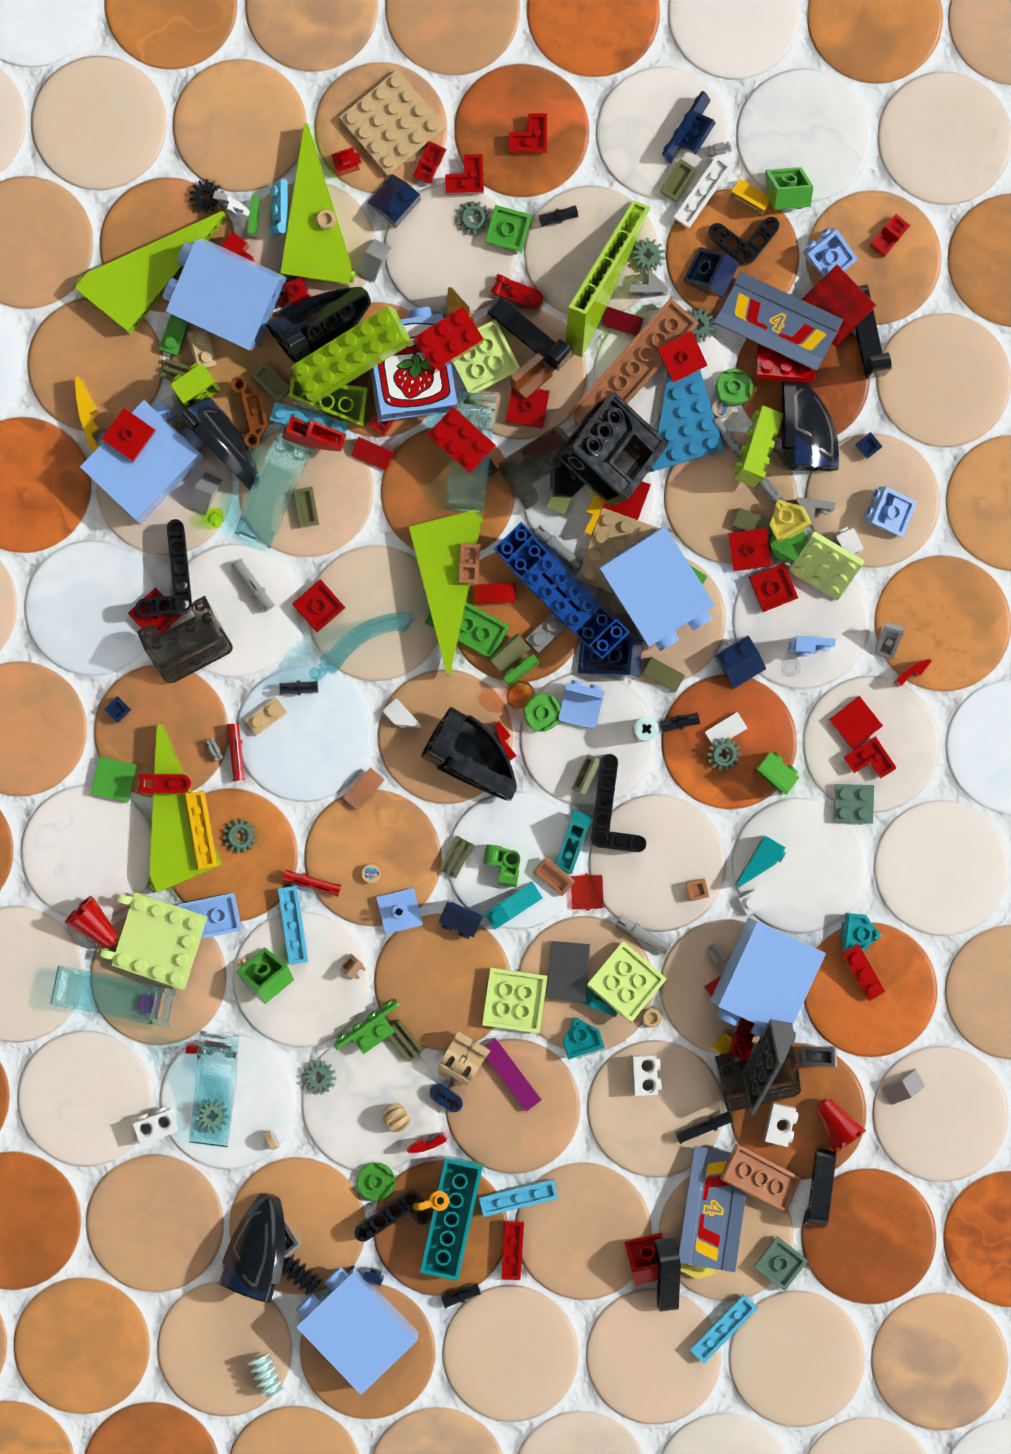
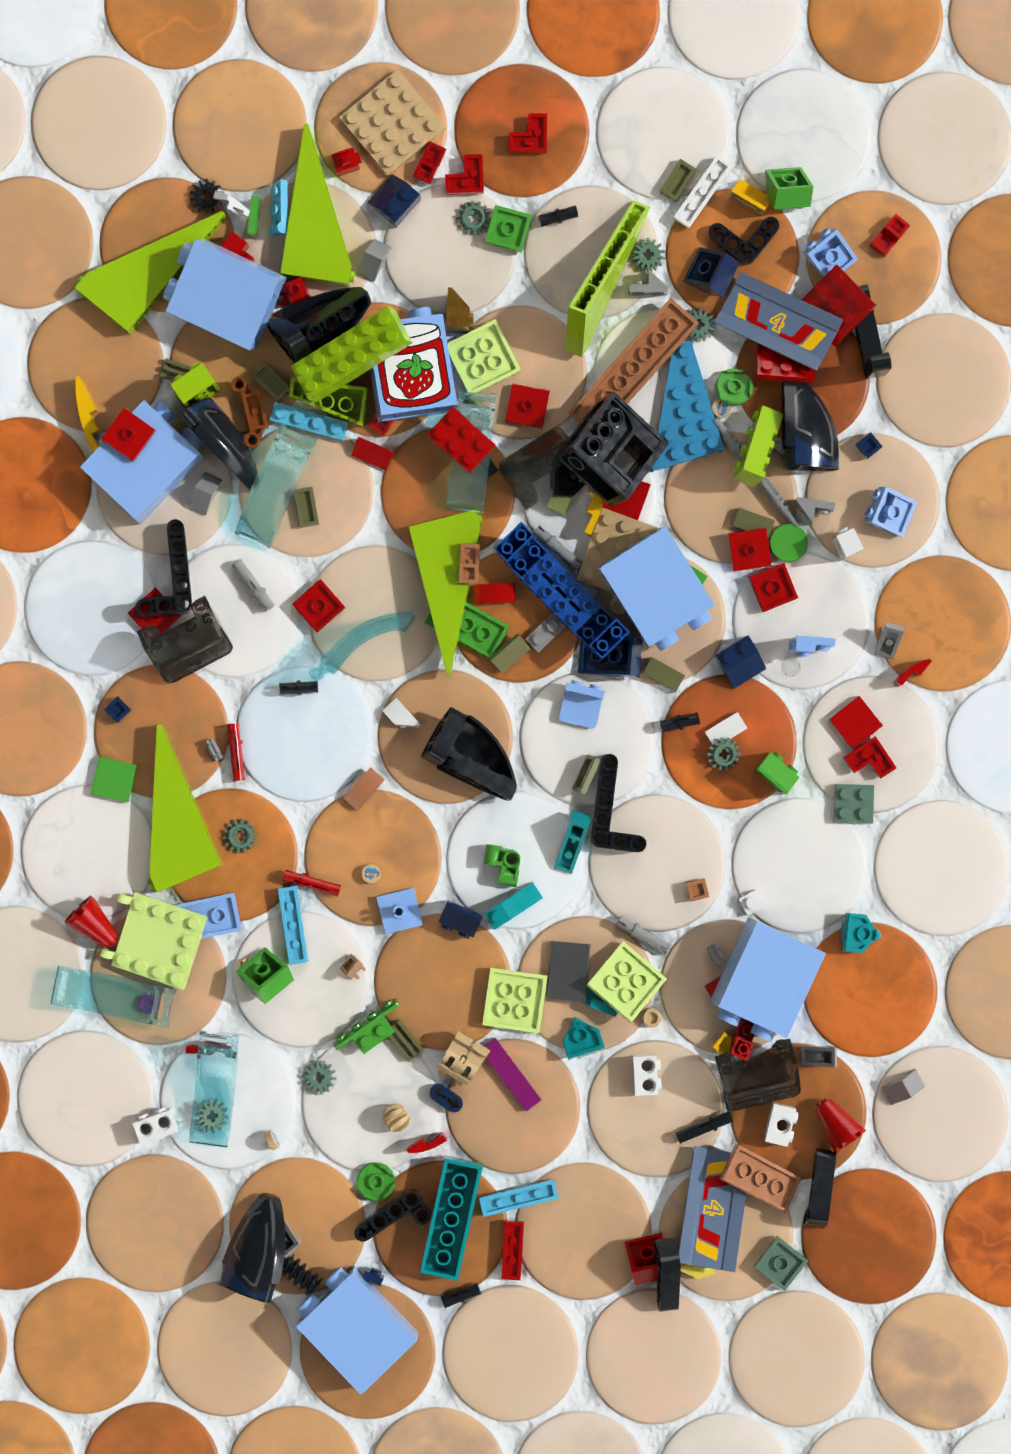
red plate [137,774,192,793] -> none
bright green plate [159,314,190,357] -> none
yellow tile [185,790,217,870] -> none
tan plate [187,329,217,369] -> none
clear neon green piece [203,508,225,529] -> none
tan plate [245,697,288,735] -> none
light aqua piece [248,1352,284,1397] -> none
red slope [282,416,346,452] -> none
tan tile [316,209,336,230] -> none
red brick [413,307,484,374] -> none
light orange plate [413,1191,449,1211] -> none
olive tile [439,836,474,878] -> none
black beam [487,297,572,371] -> none
red plate [490,274,544,310] -> none
red slope [496,721,517,760] -> none
bright green plate [504,654,540,687] -> none
clear orange hair [506,680,535,710] -> none
dark orange panel [510,353,553,399] -> none
bright green tile [523,693,561,732] -> none
nougat tile [533,857,575,896] -> none
clear red piece [571,873,604,911] -> none
dark red tile [601,306,644,337] -> none
light aqua piece [633,717,659,742] -> none
red plate [657,330,708,383] -> none
dark blue bracket [662,91,716,164] -> none
medium azure plate [690,1293,758,1363] -> none
light grey piece [708,141,732,157] -> none
teal slope [735,835,786,887] -> none
dark grey slope [742,1019,796,1115] -> none
light yellow plate [769,499,813,542] -> none
yellowish green plate [788,531,864,601] -> none
red plate [841,943,885,1001] -> none

